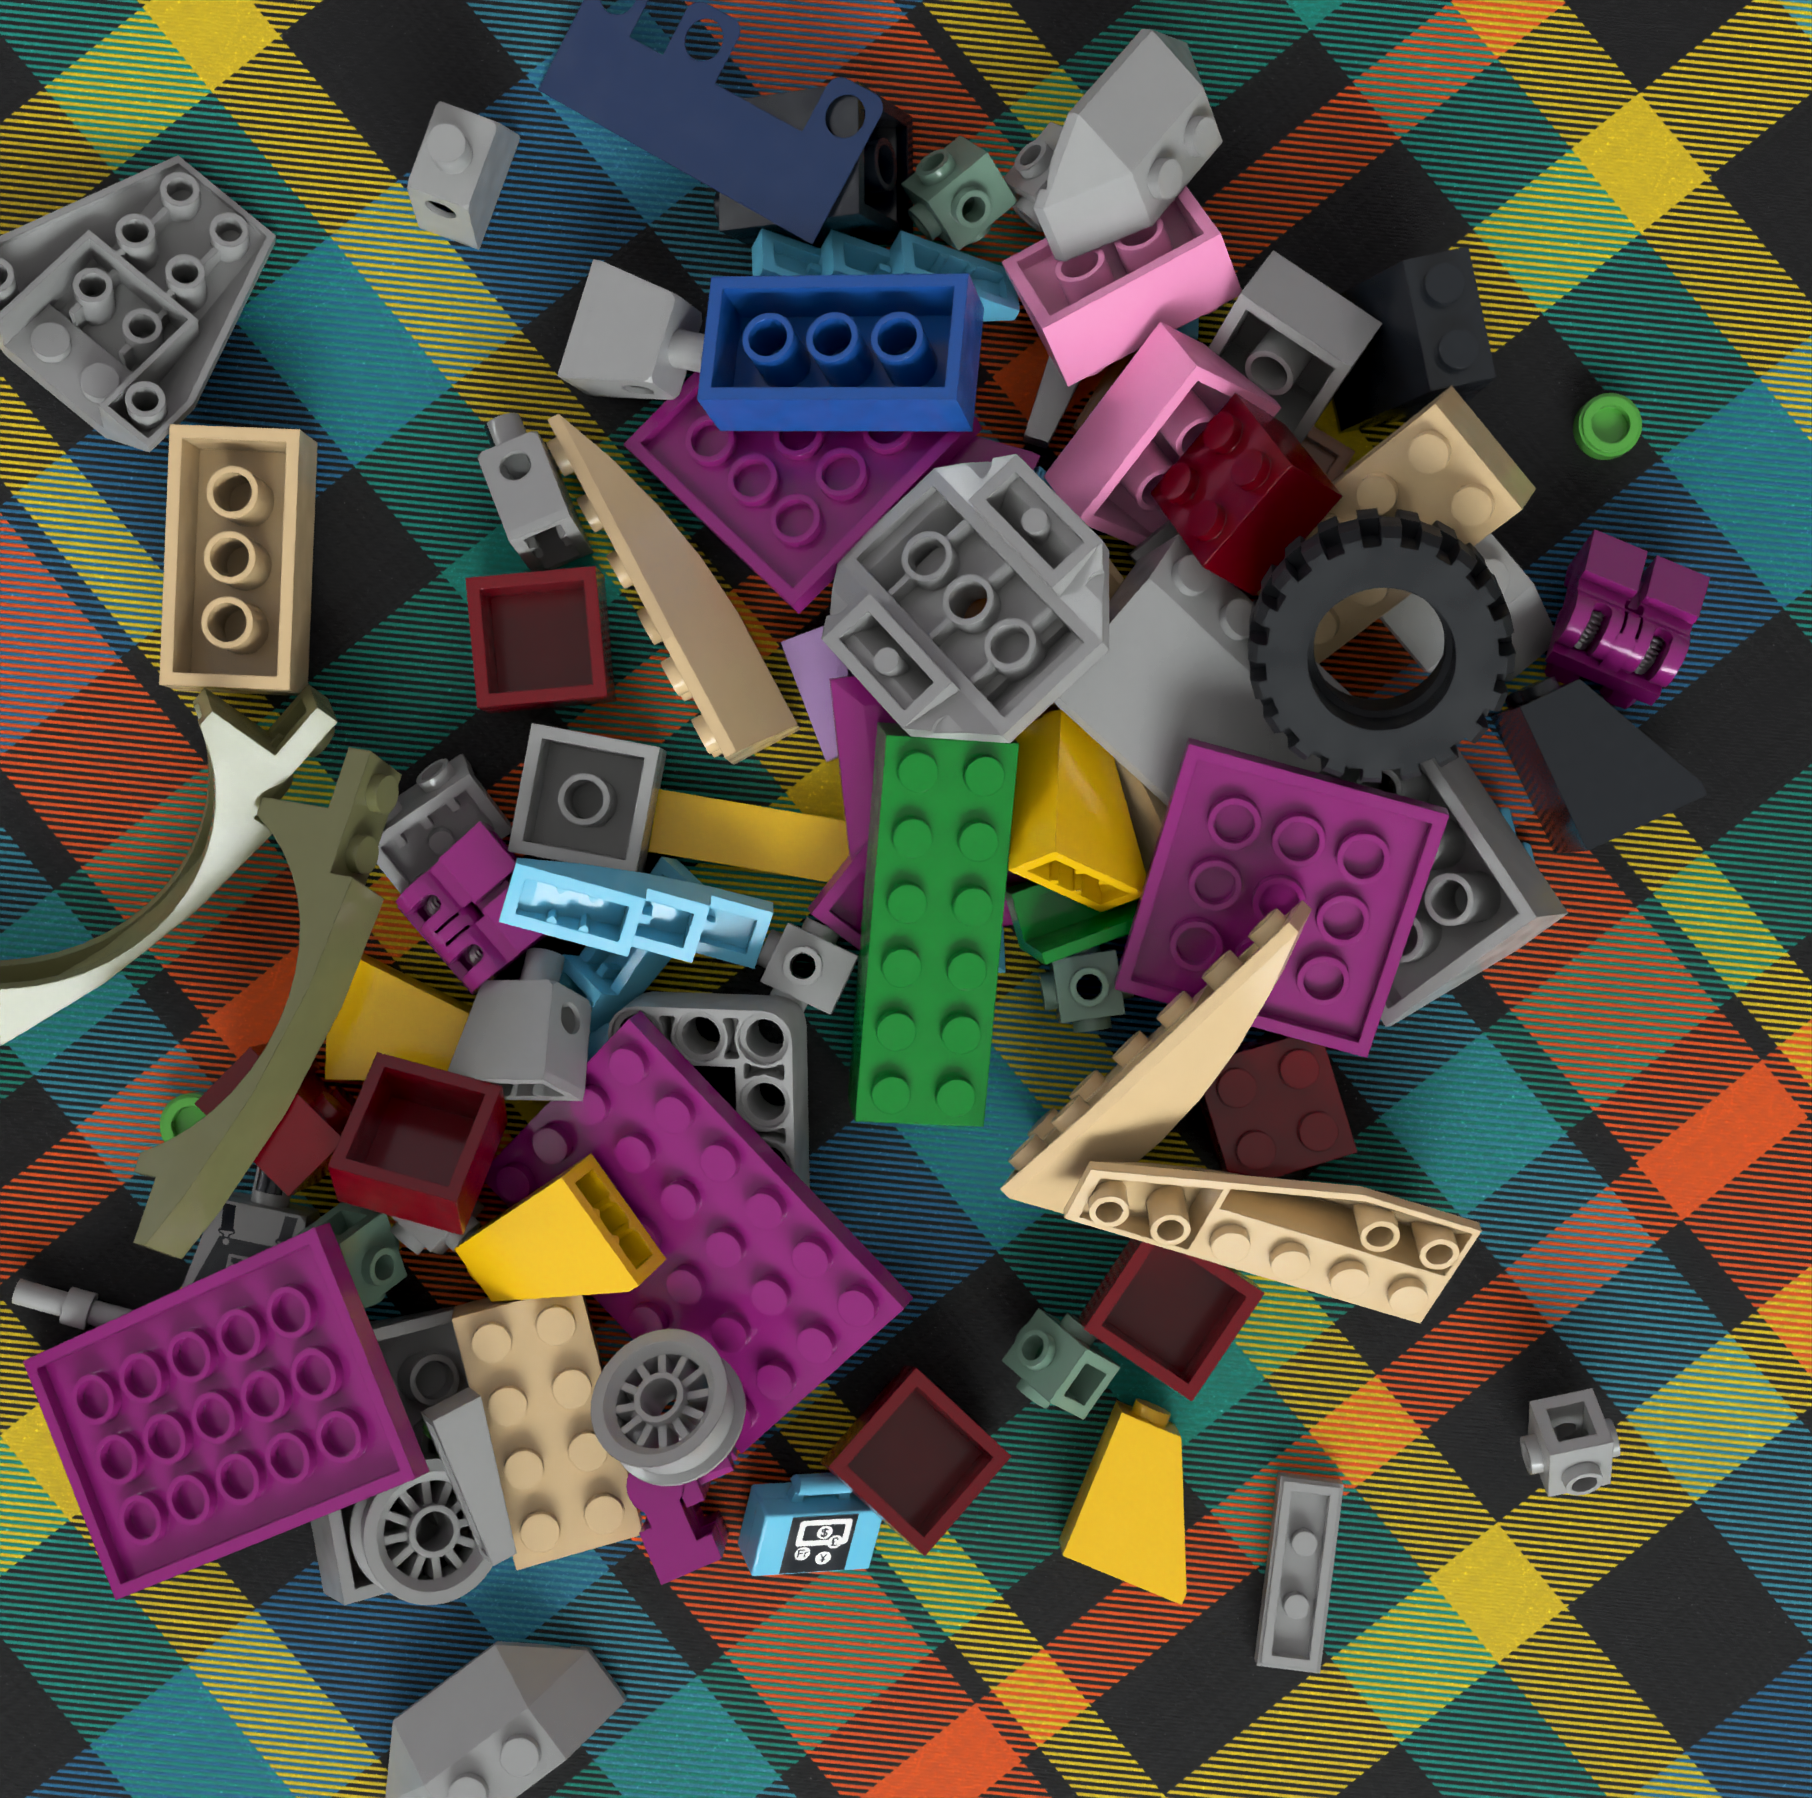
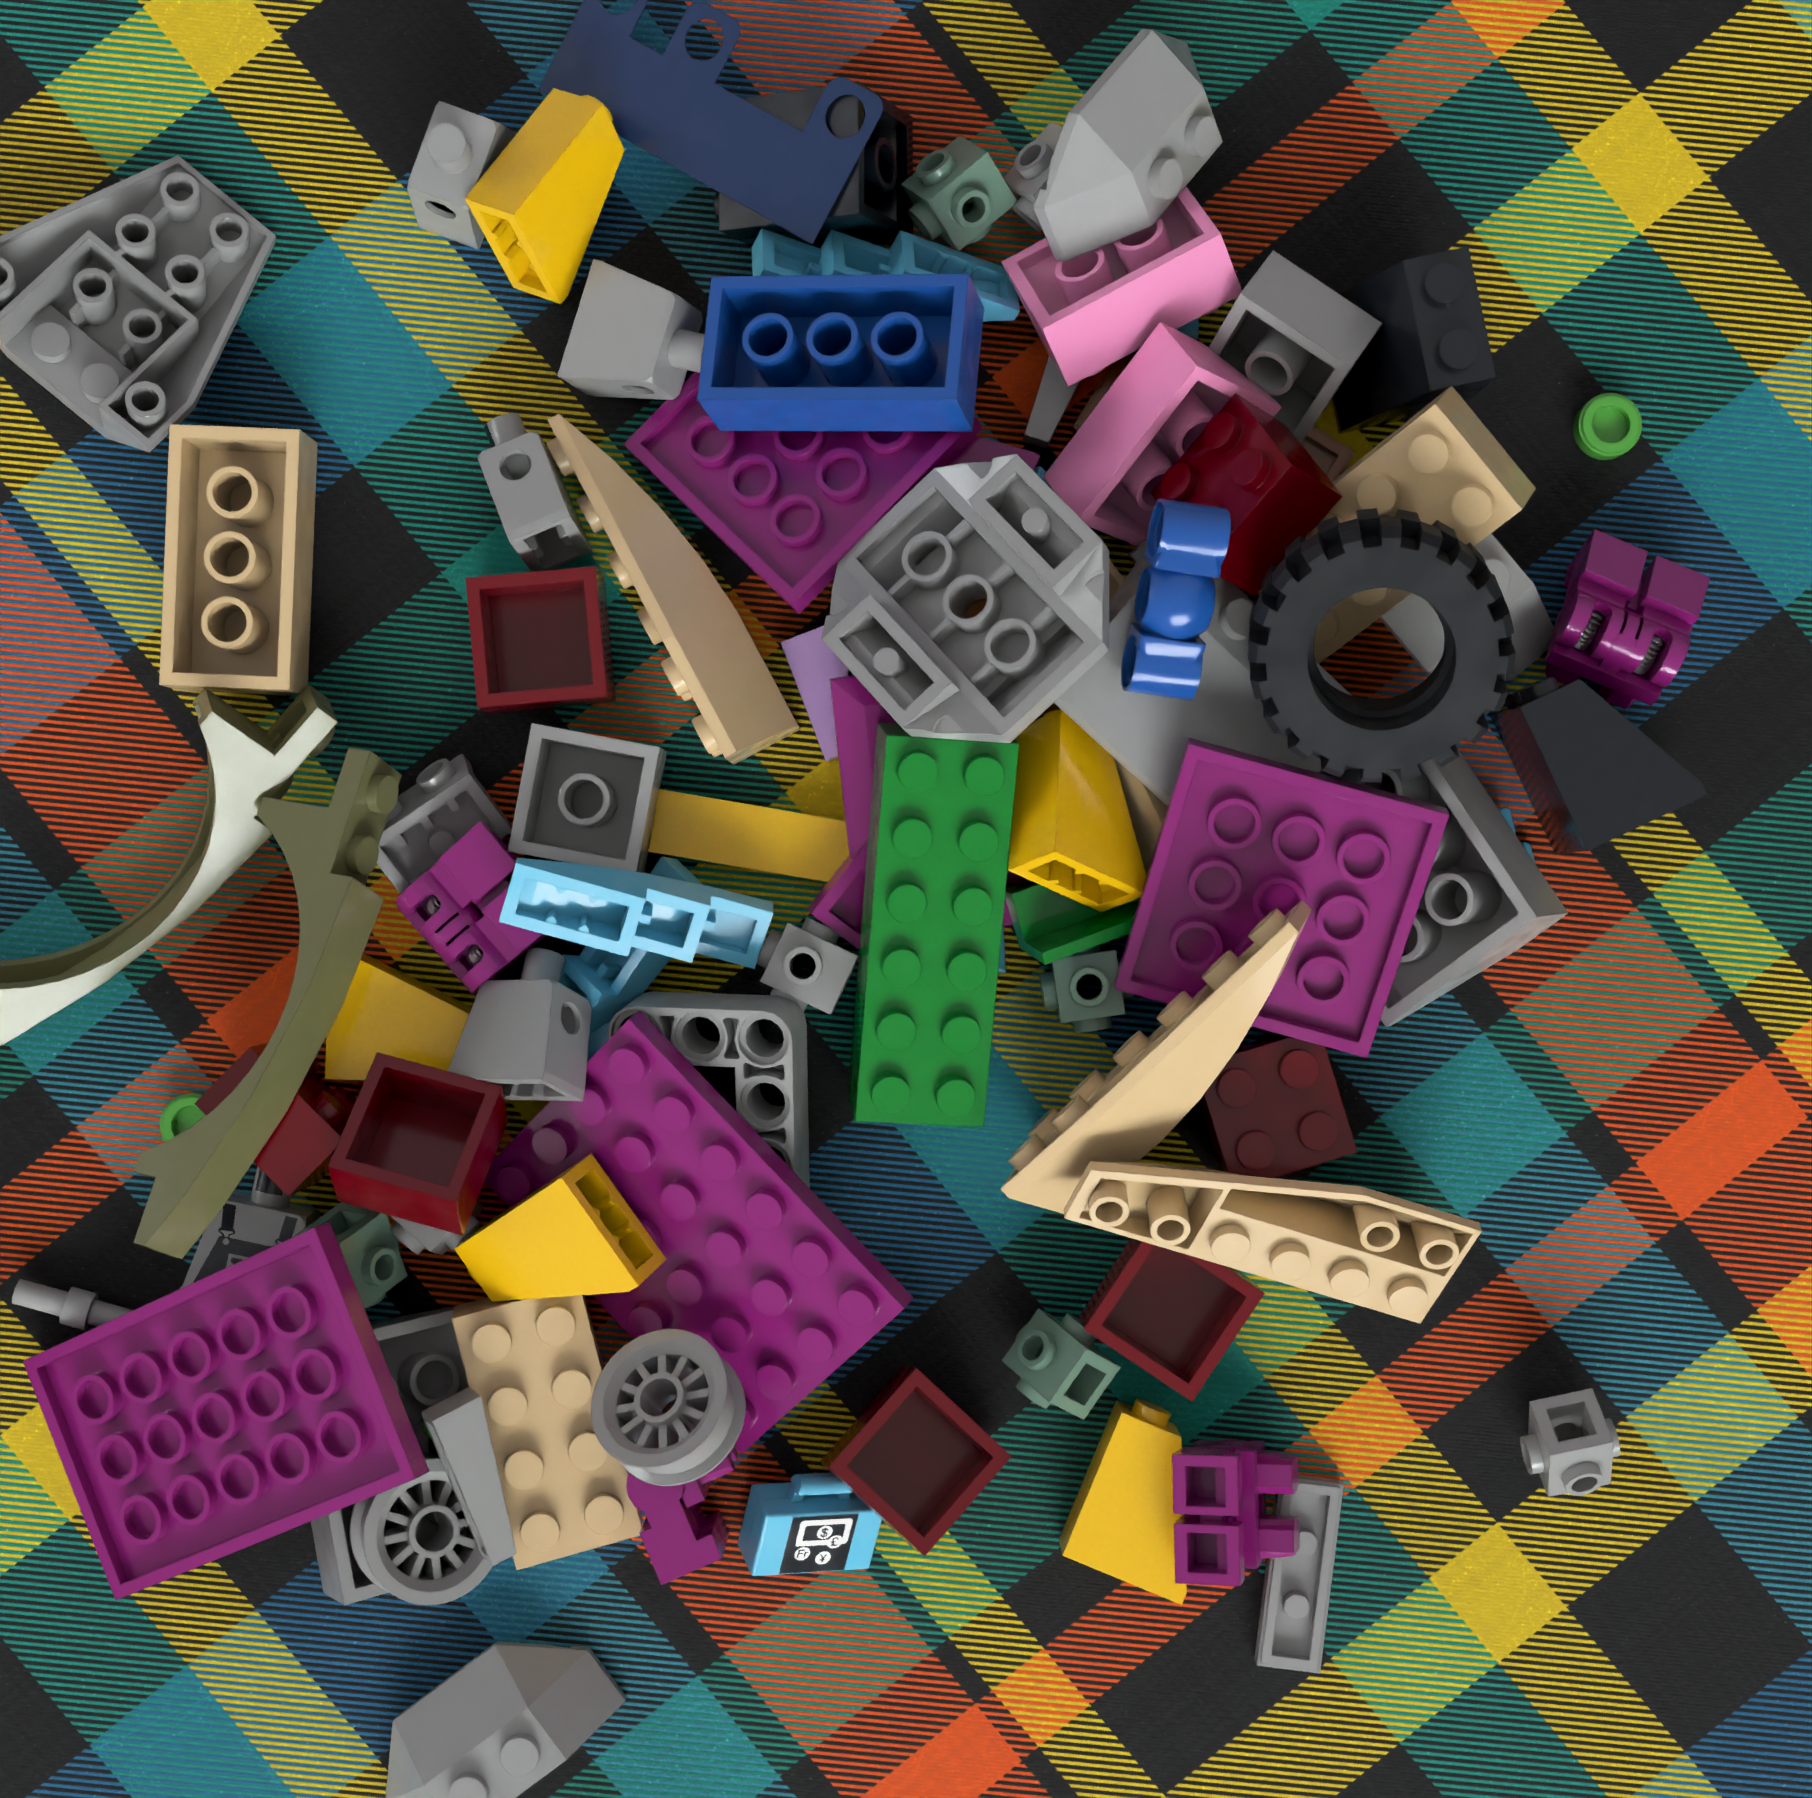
none -> yellow slope [464,88,625,304]
none -> blue piece [1121,499,1231,700]
none -> magenta hips [1172,1439,1300,1586]

